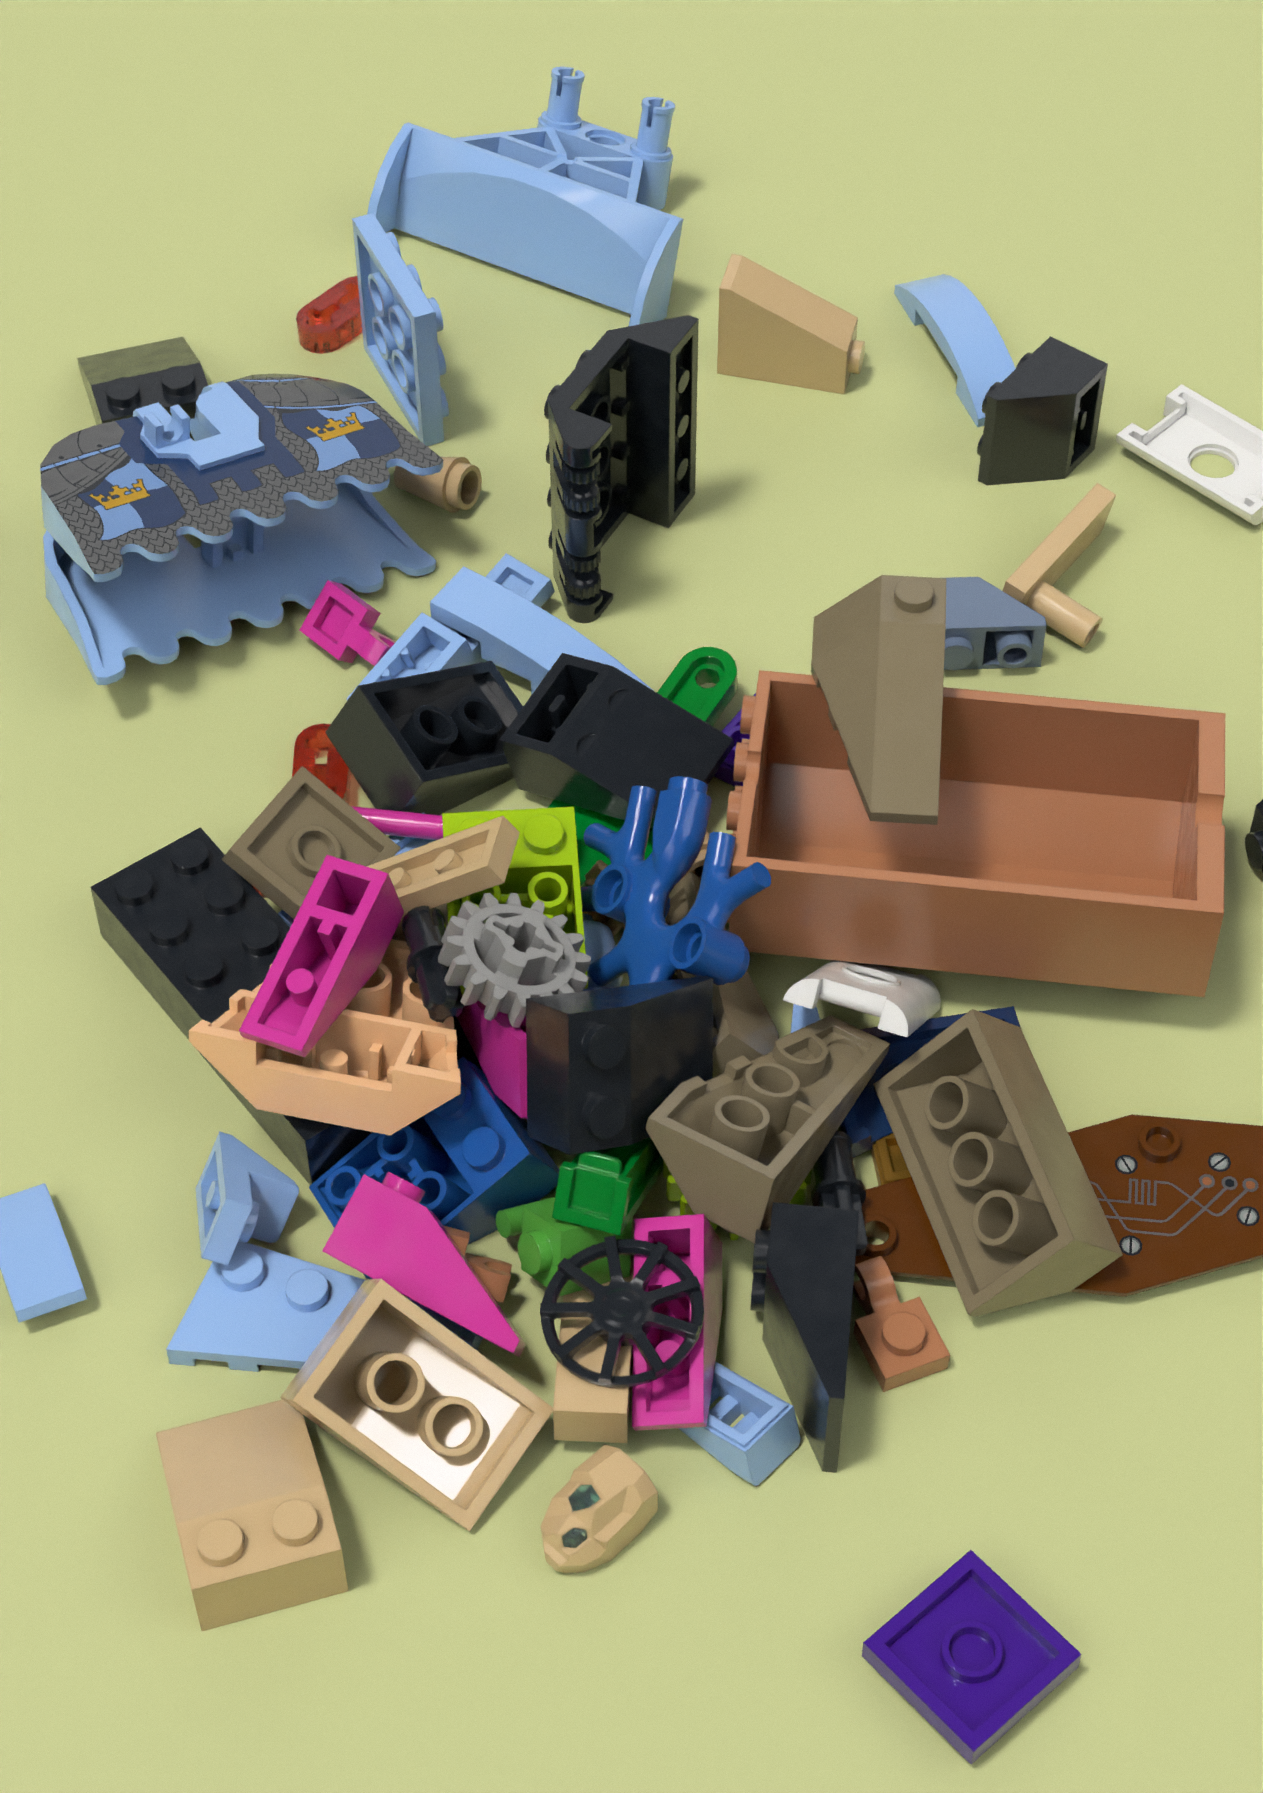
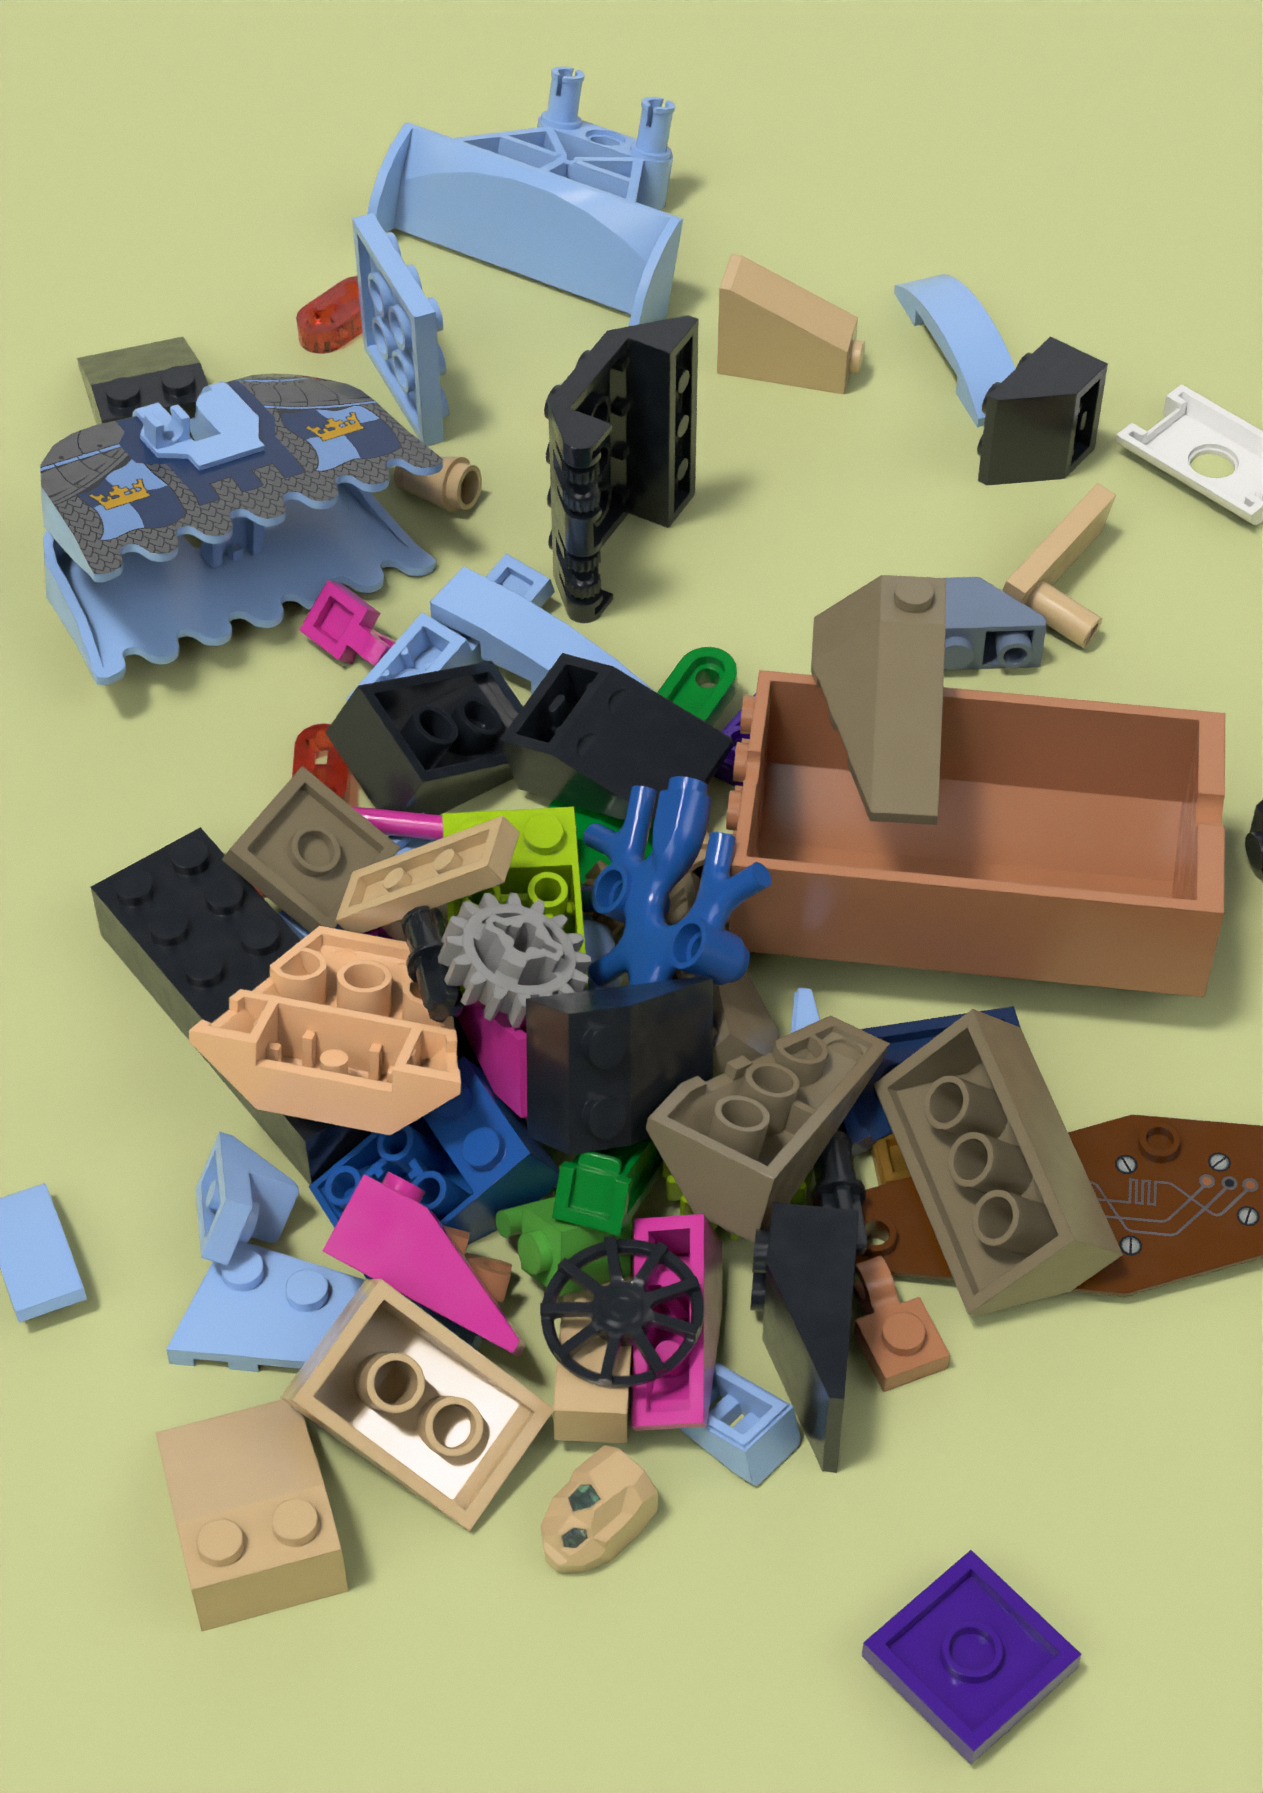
dark pink slope [239,855,404,1057] -> none
white piece [783,960,941,1037] -> none

